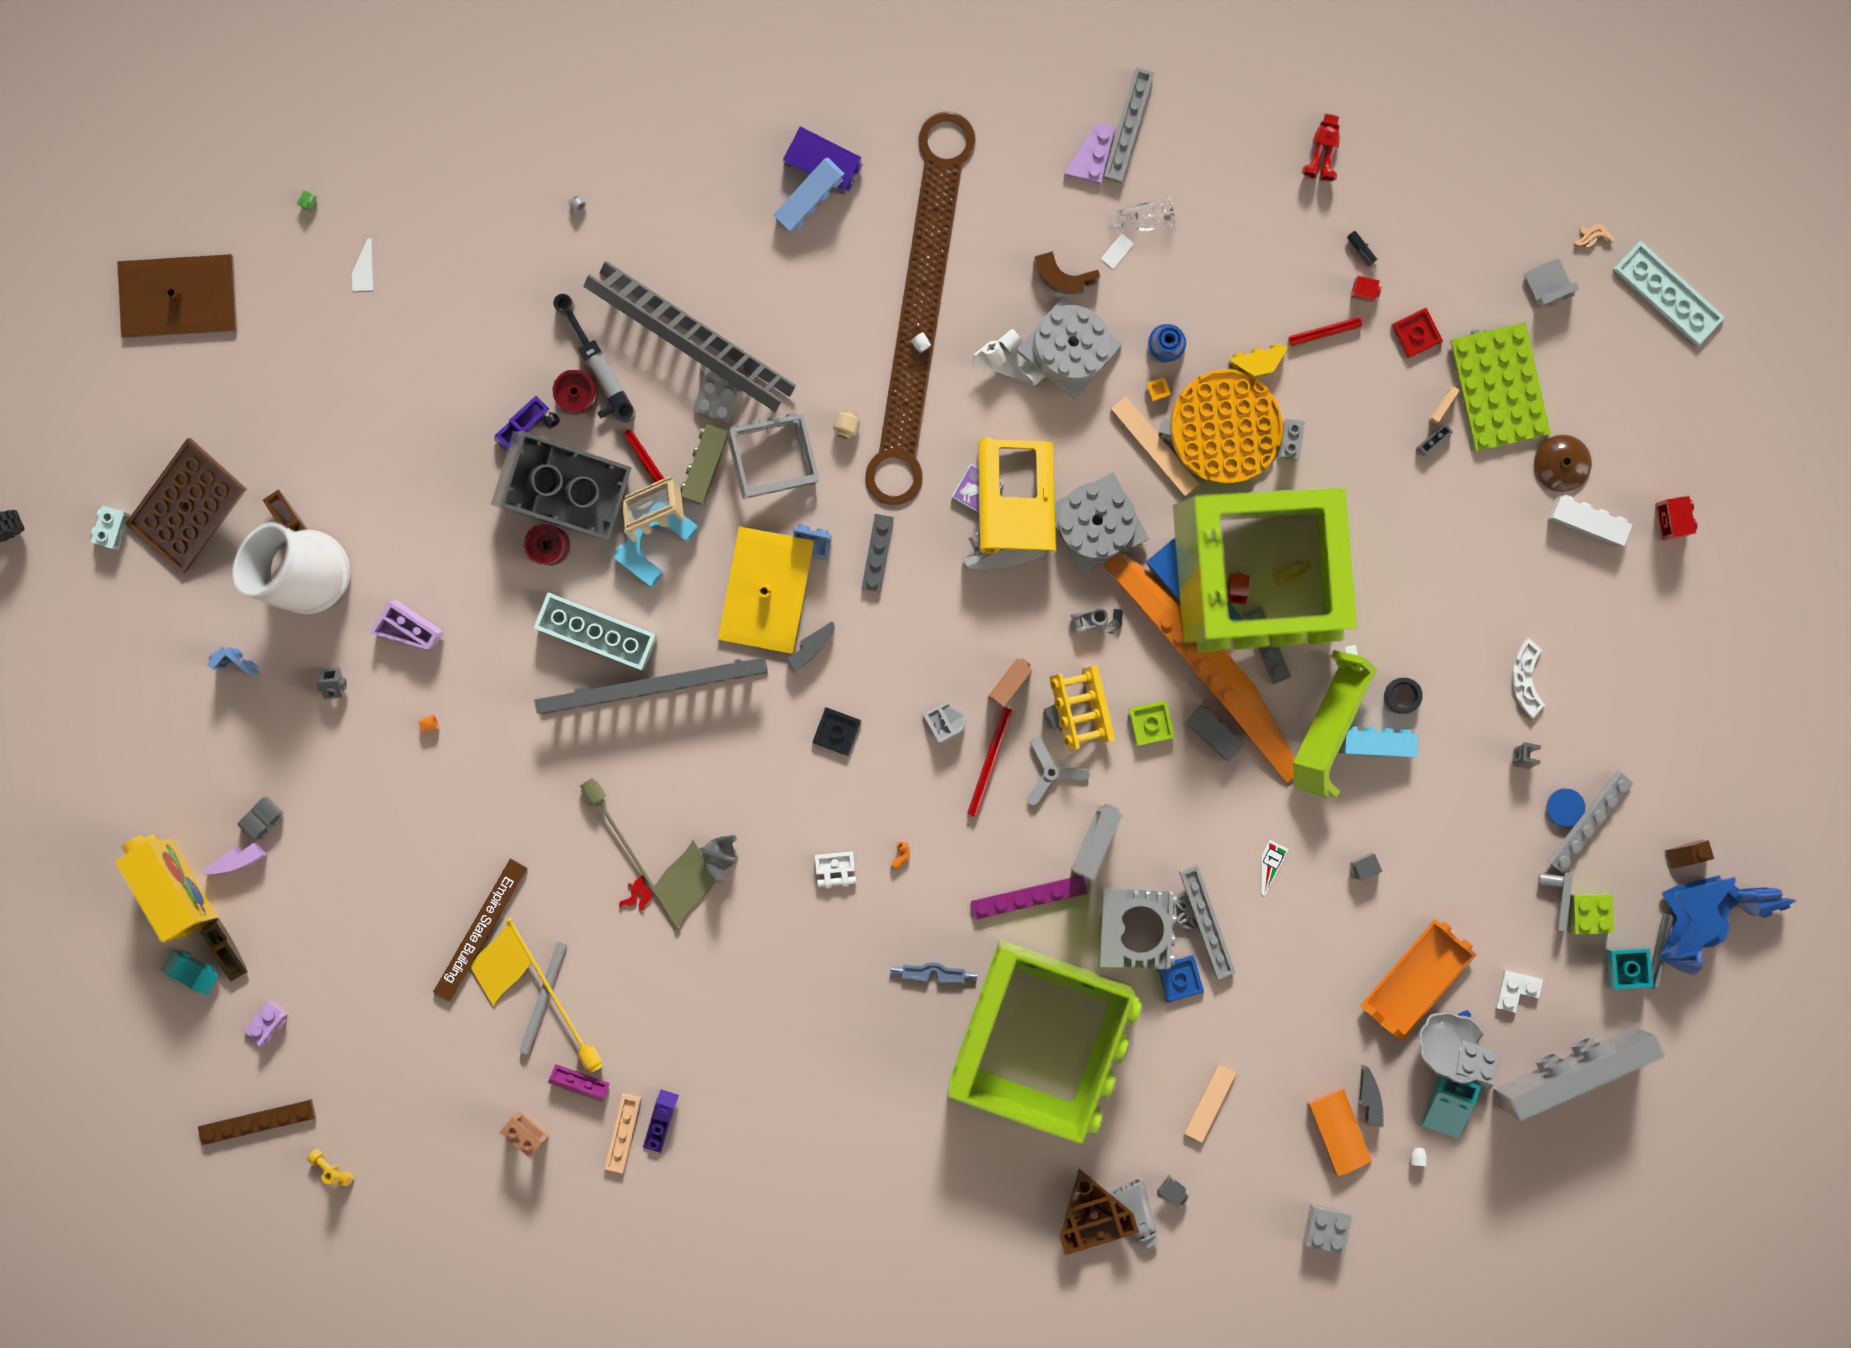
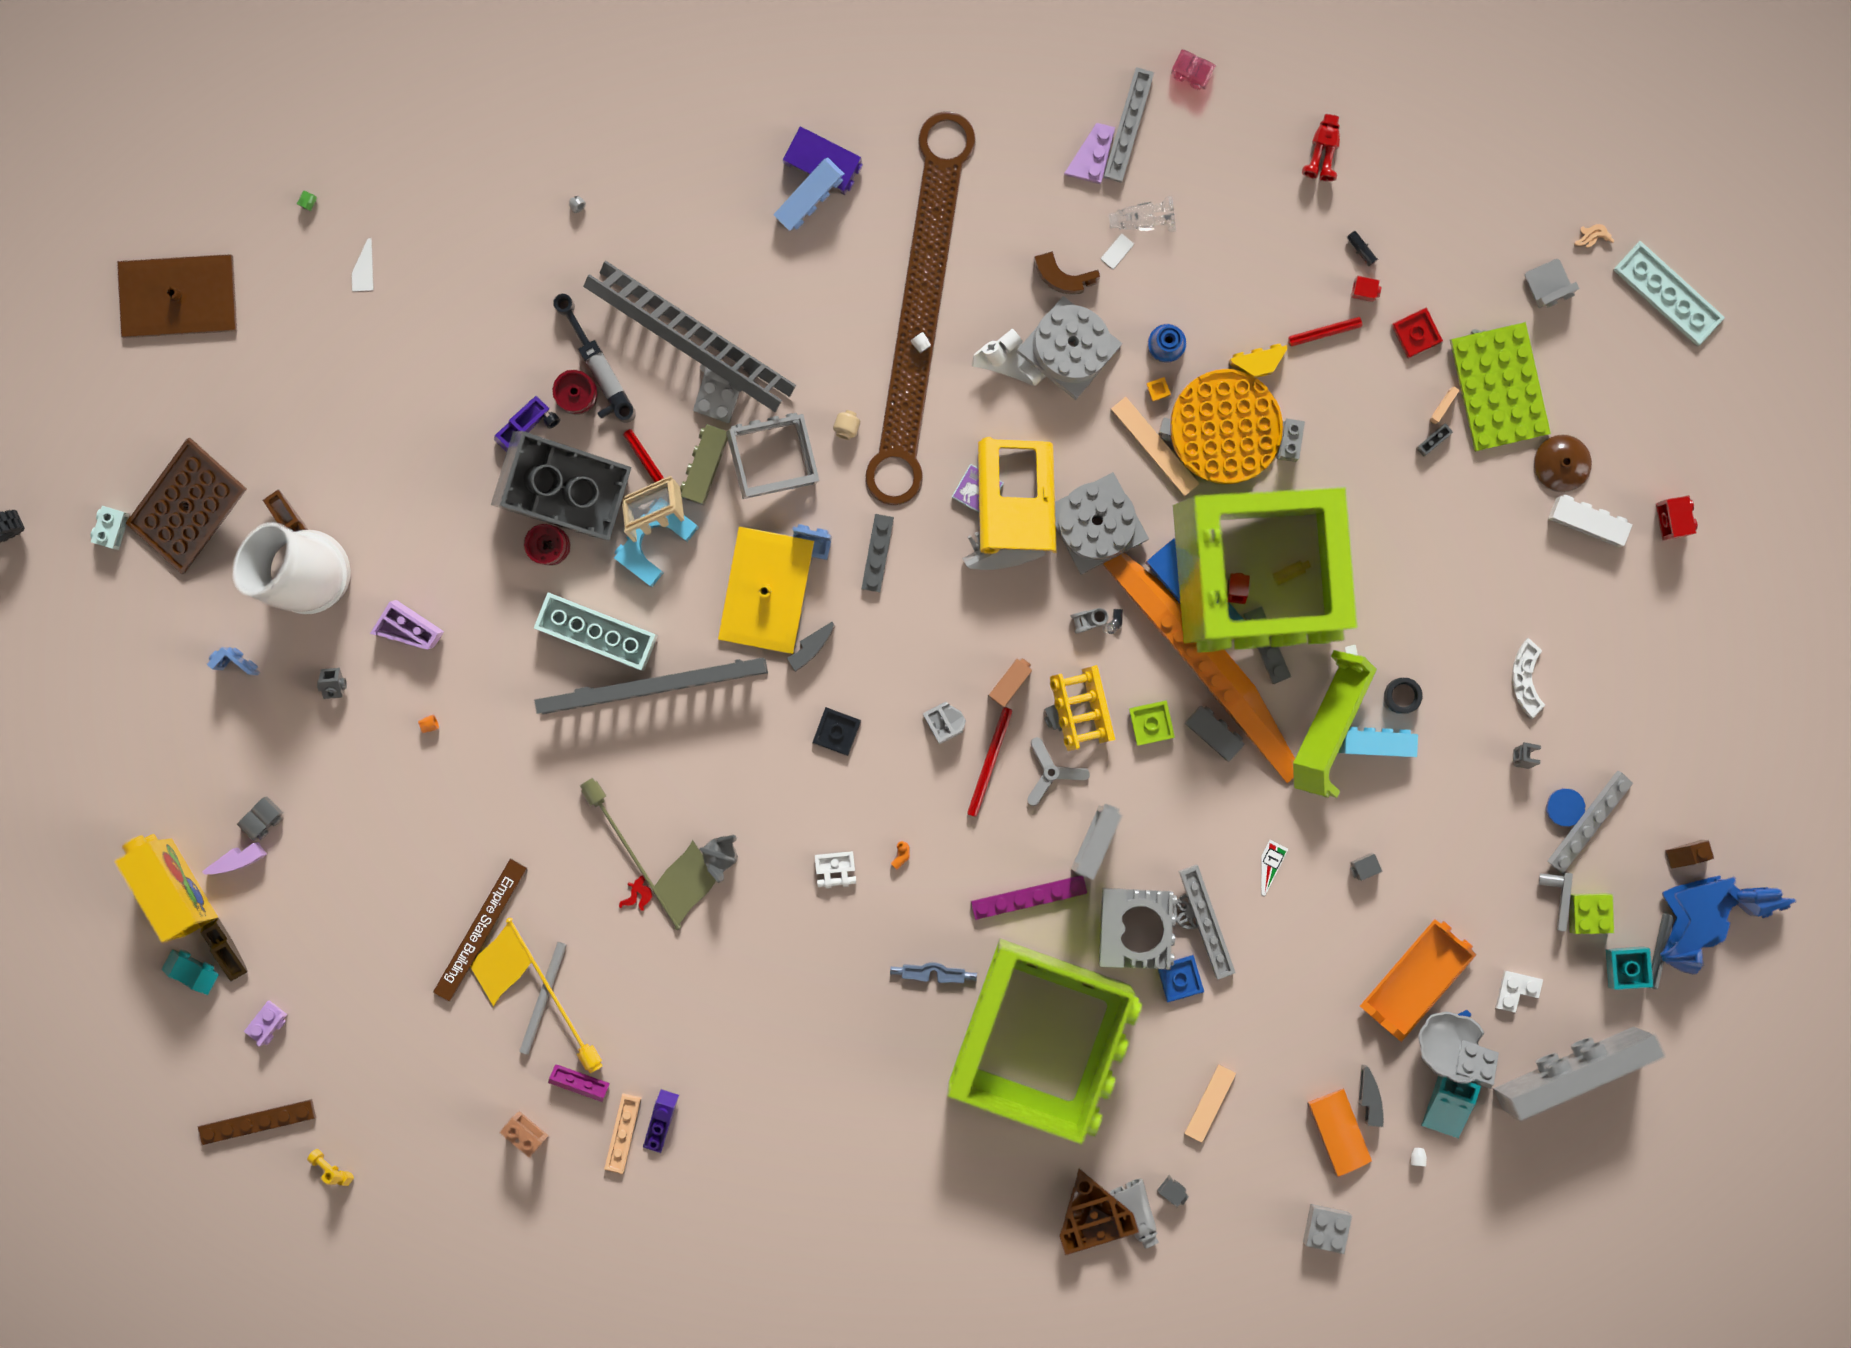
none -> clear pink brick [1171,49,1216,90]

